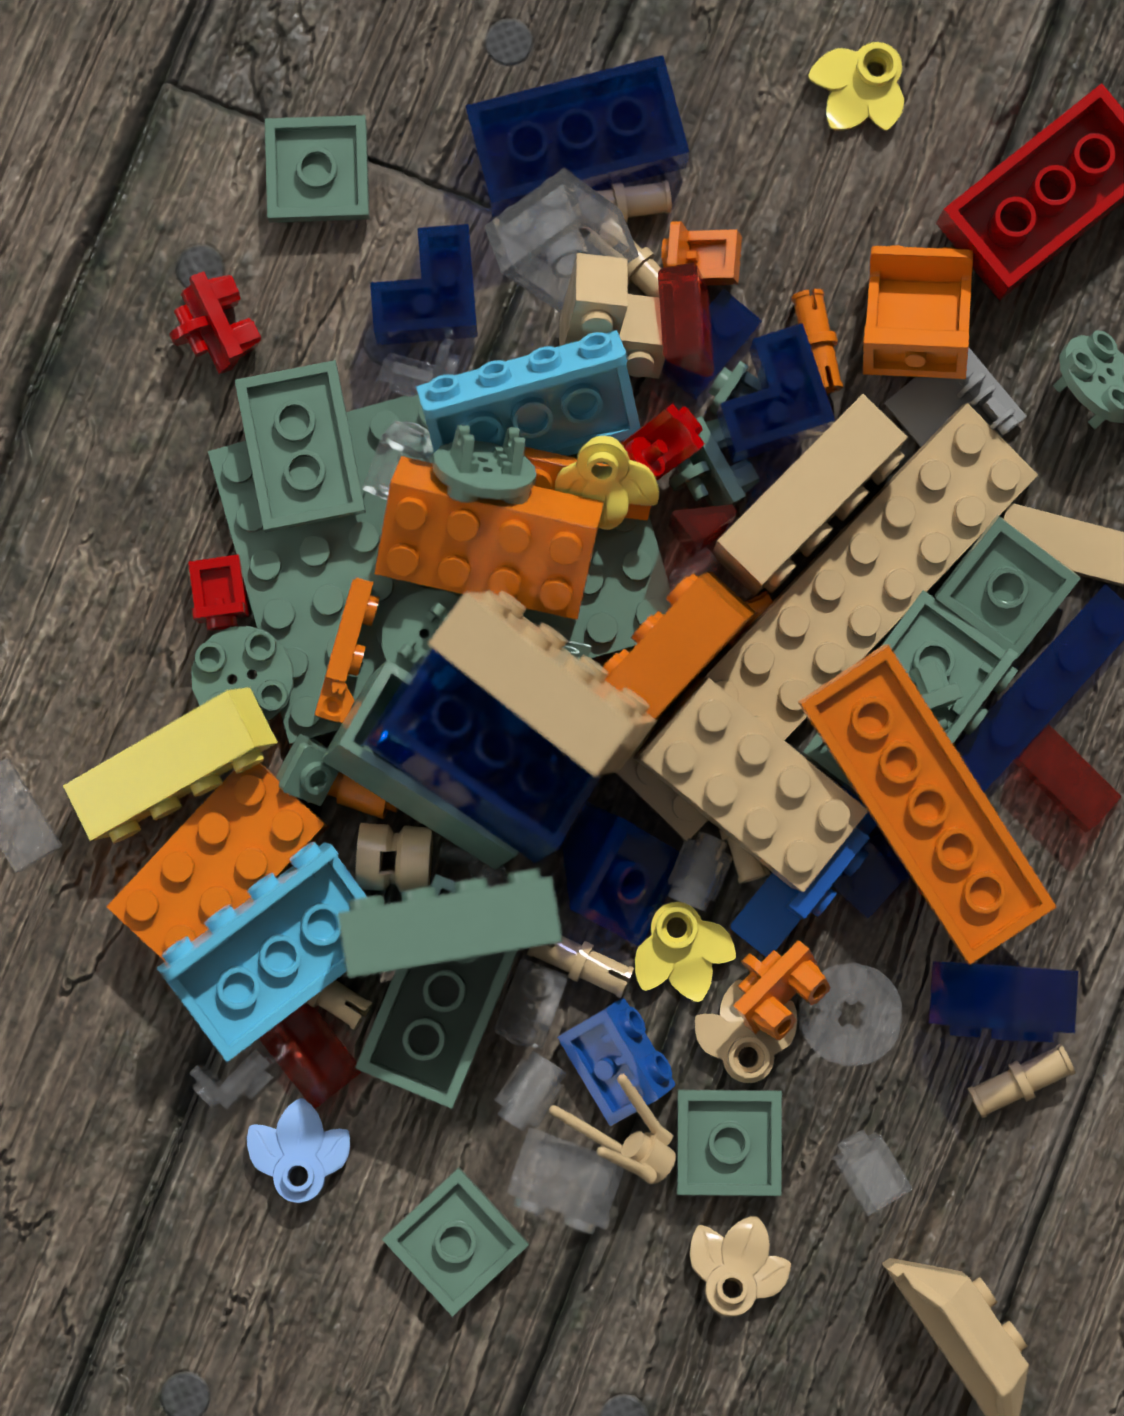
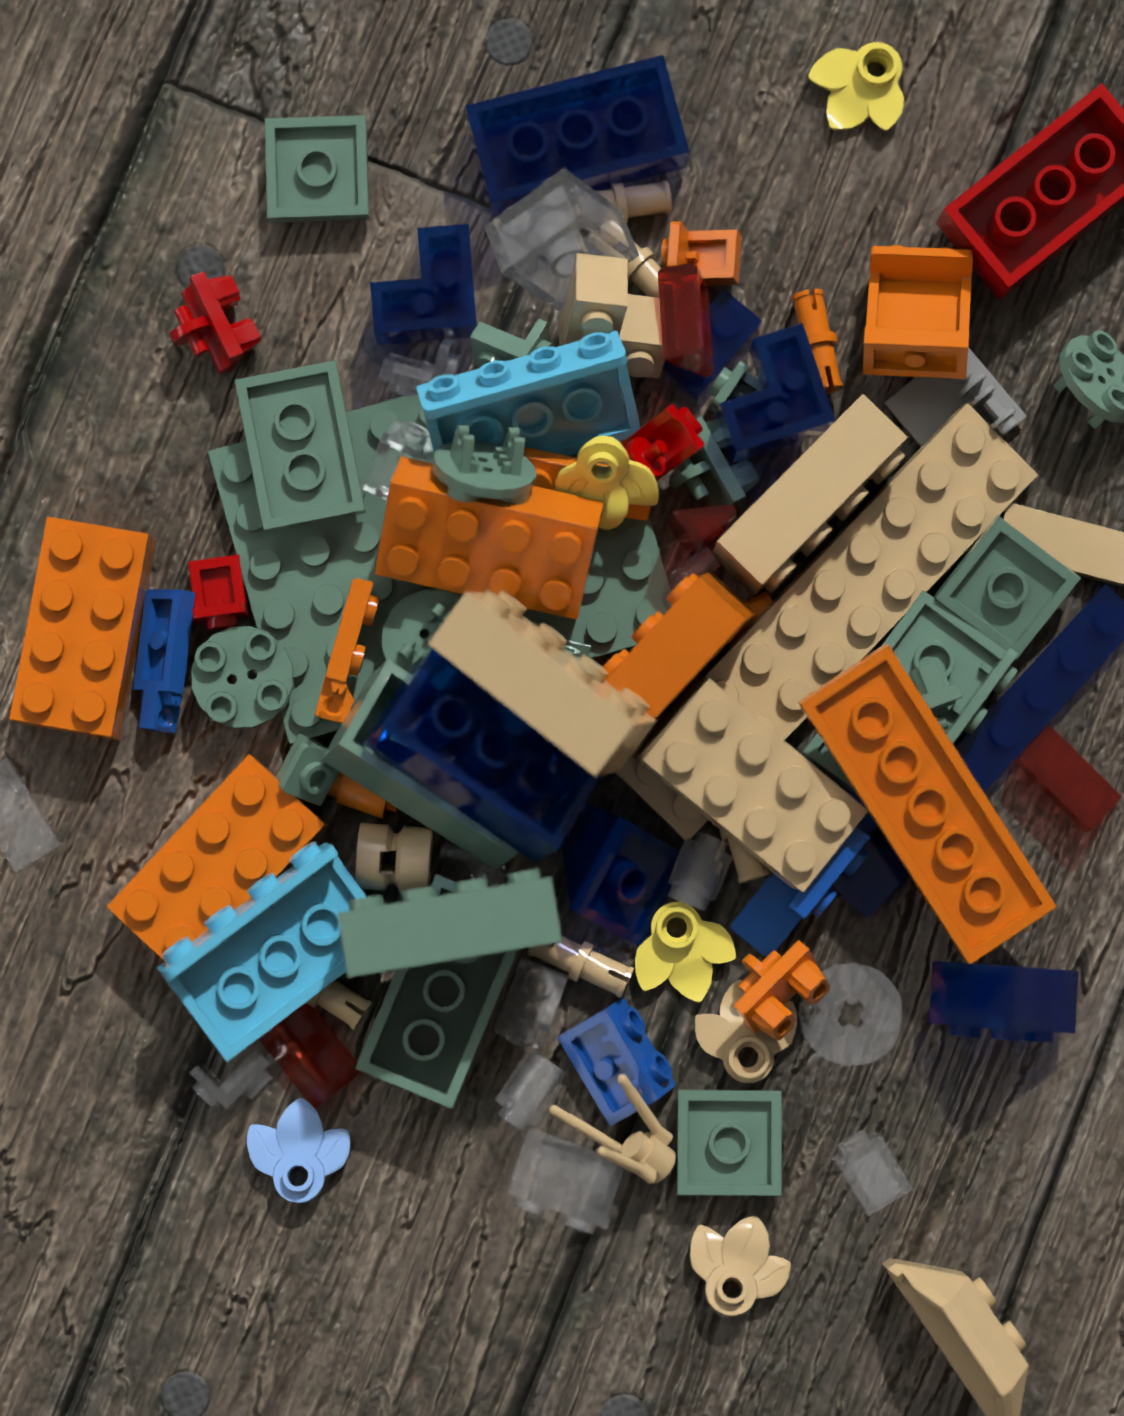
light yellow brick [63,687,278,843] -> none
sand green plate [382,1167,529,1317] -> none
tan pin [968,1043,1076,1118] -> none
none -> orange brick [9,516,157,741]
none -> blue hinge [133,589,195,733]
none -> sand green bracket [470,319,554,368]

